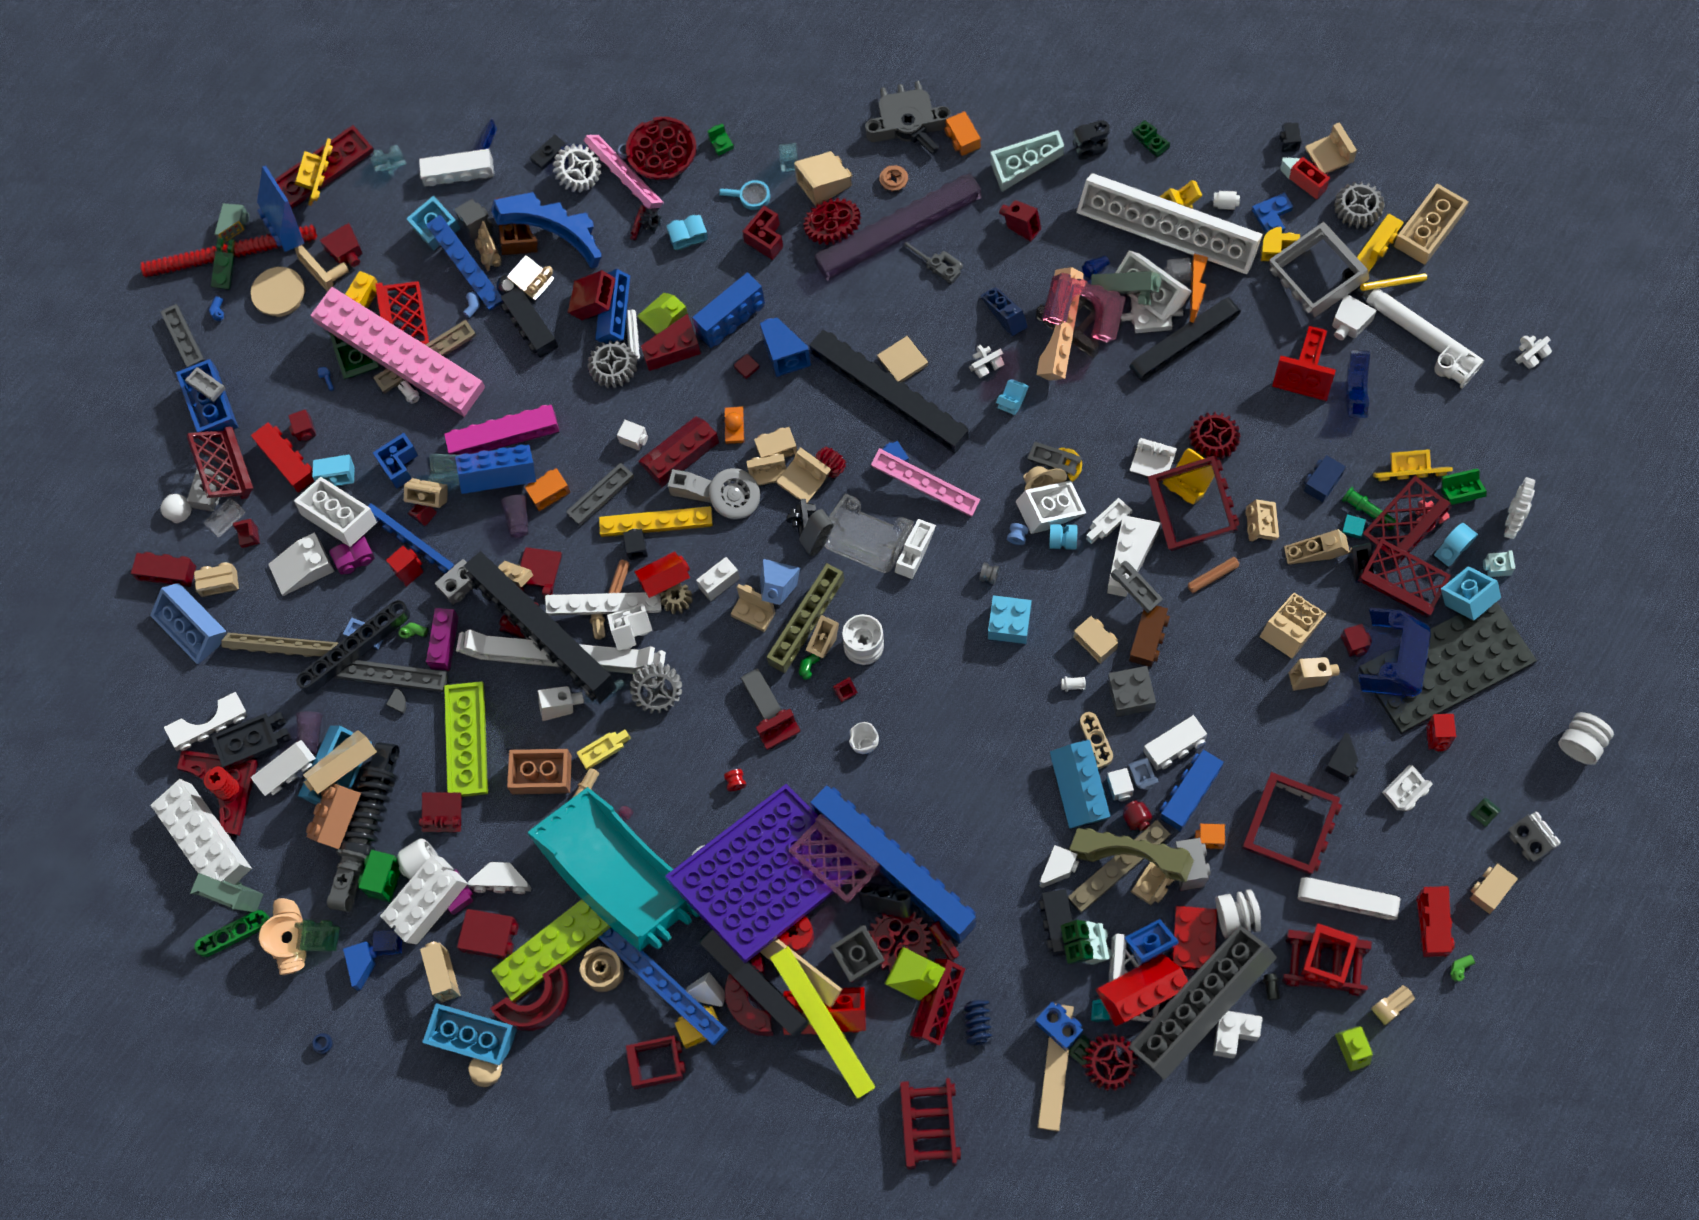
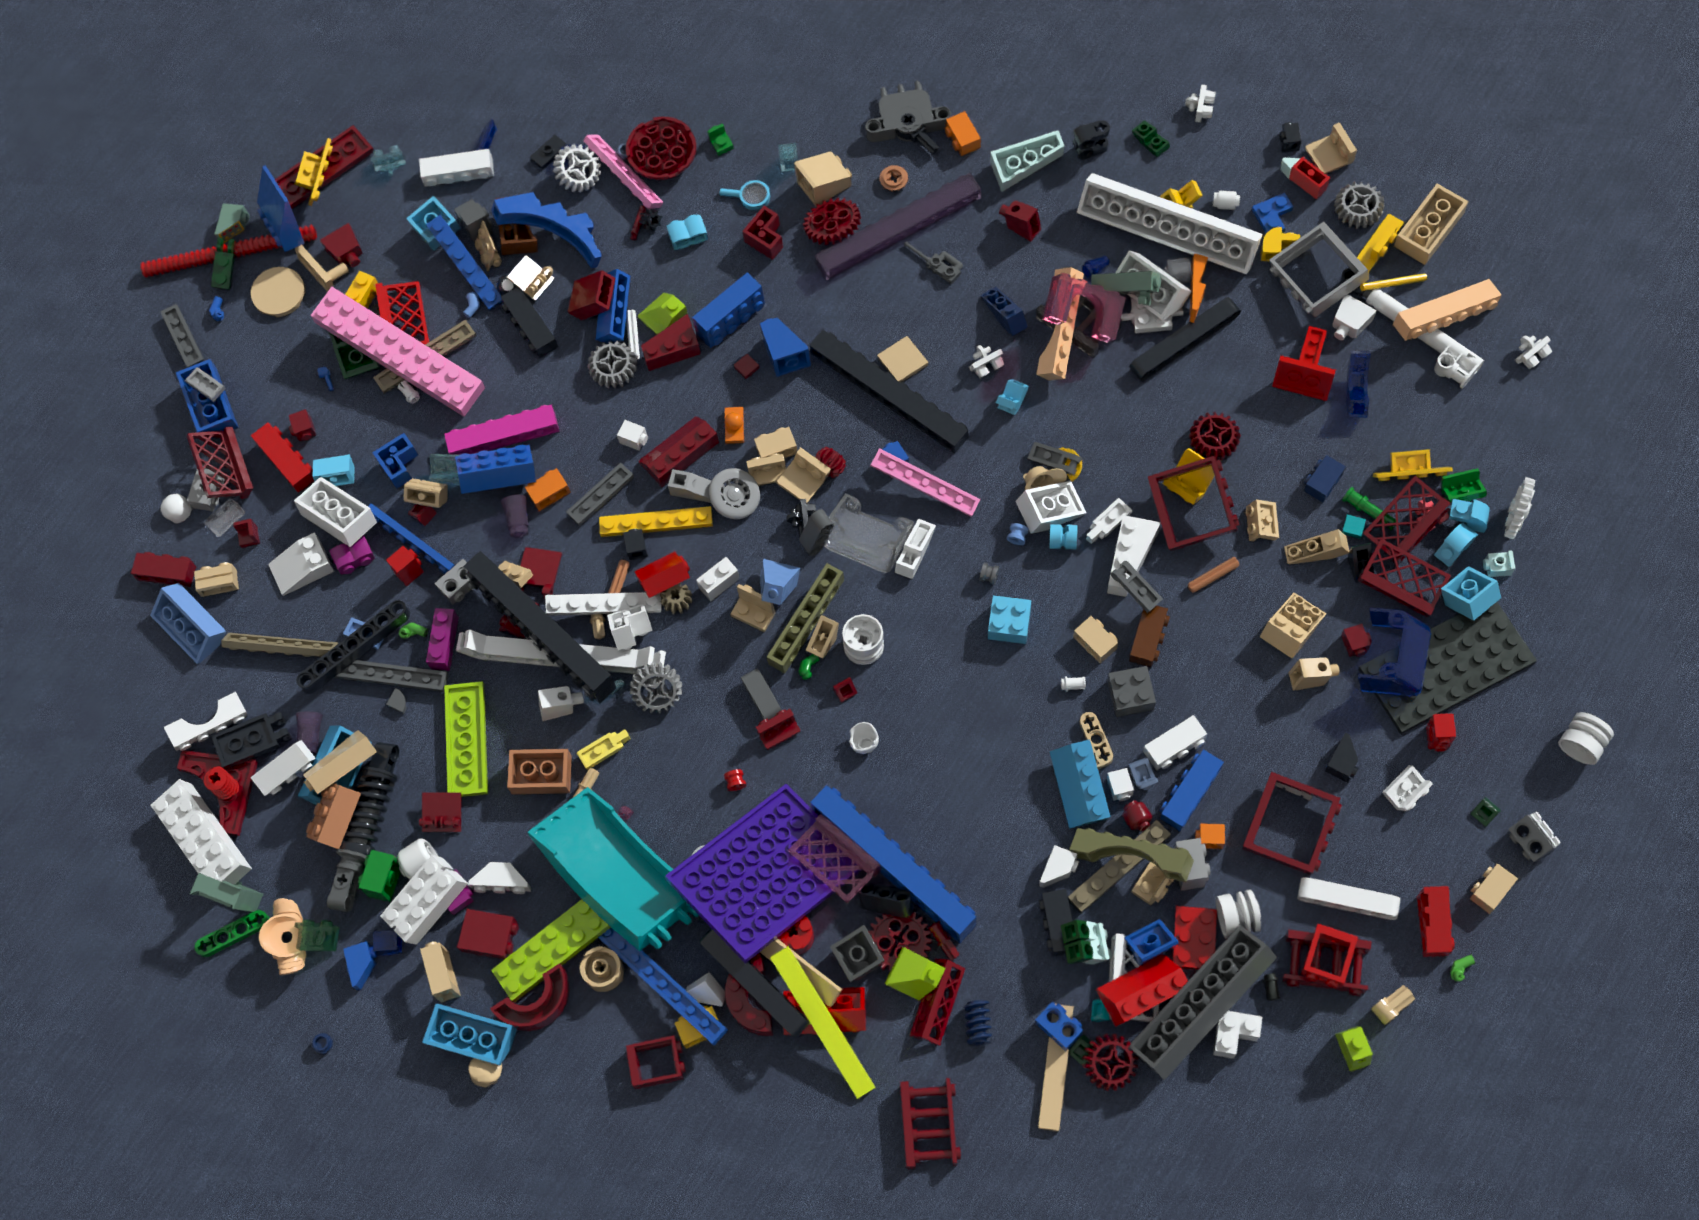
white hinge [1130,438,1177,476] -> none
none -> white hips [1185,85,1216,122]
none -> light nougat brick [1393,279,1502,341]
none -> medium azure brick [1449,499,1490,533]

